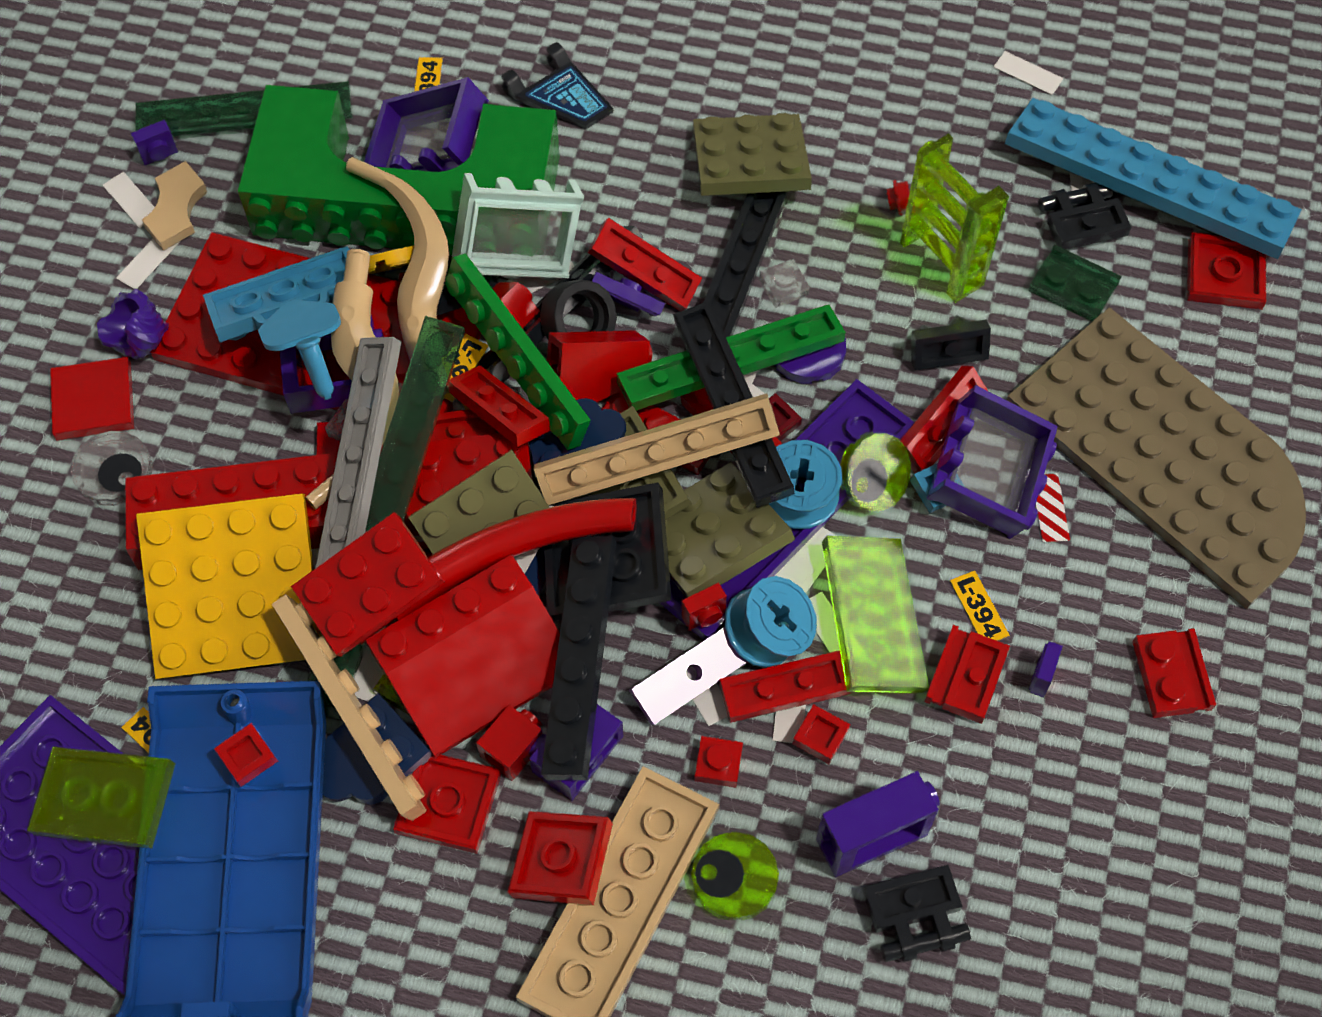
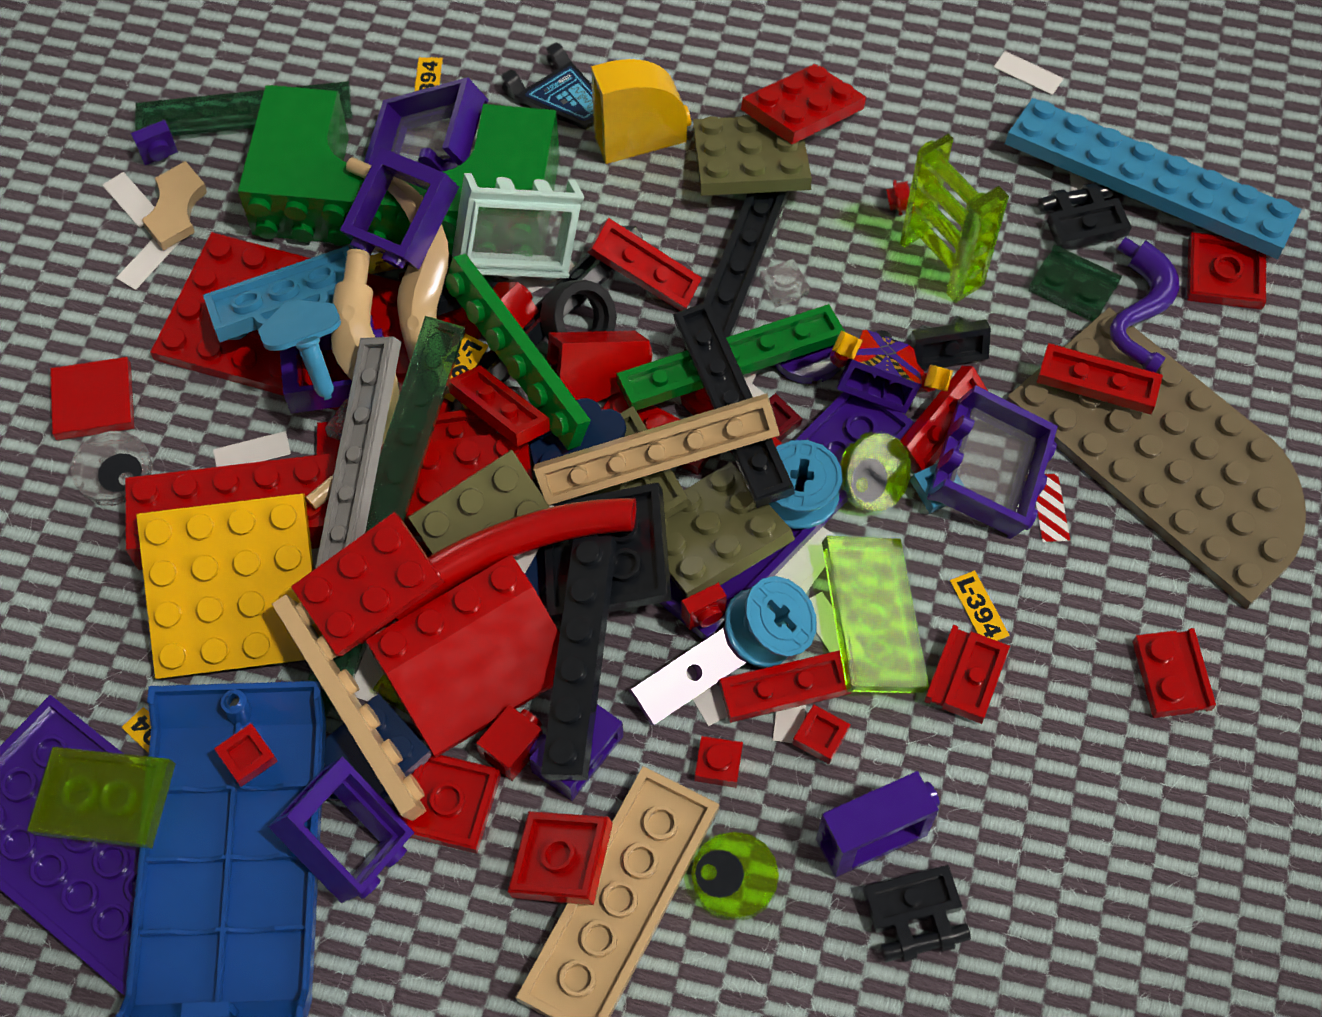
dark purple hair [97,288,169,359] -> none
dark purple plate [592,272,665,317] -> none
dark purple tile [1029,641,1063,698] -> none
none -> white sticker [213,431,291,467]
none -> dark purple window [268,756,414,904]
none -> dark purple window [340,147,459,270]
none -> yellow brick [591,59,691,164]
none -> red plate [740,64,867,144]
none -> torso [830,330,953,414]
none -> red plate [1037,343,1163,415]
none -> dark purple animal [1110,237,1179,373]

